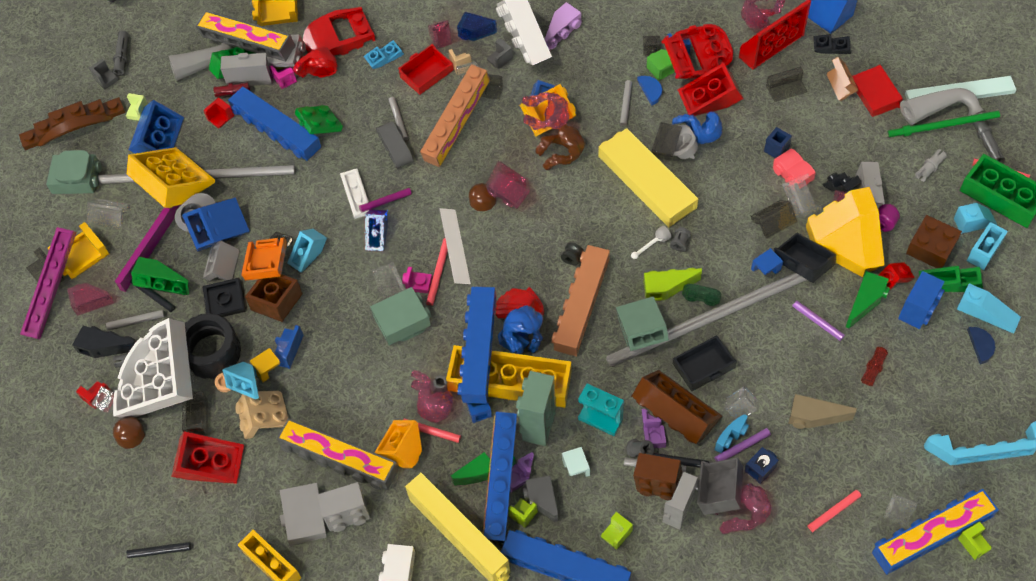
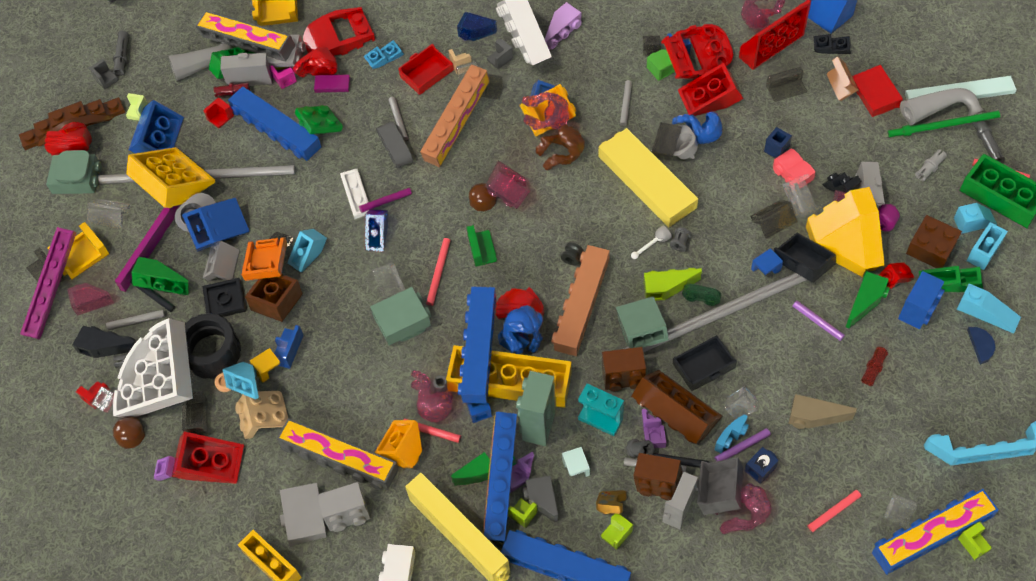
black bar [126,542,191,559] -> none
dark pink bracket [402,266,432,294] -> none
clear pink slope [428,19,452,49] -> none
white sticker [439,208,471,284] -> none
blue tile [637,76,662,106] -> none
none -> red hair [44,122,92,156]
none -> medium lavender tile [154,456,175,481]
none -> magenta tile [314,75,350,93]
none -> green panel [466,225,497,267]
none -> pearl gold piece [596,490,627,514]
none -> reddish brown brick [602,347,646,392]

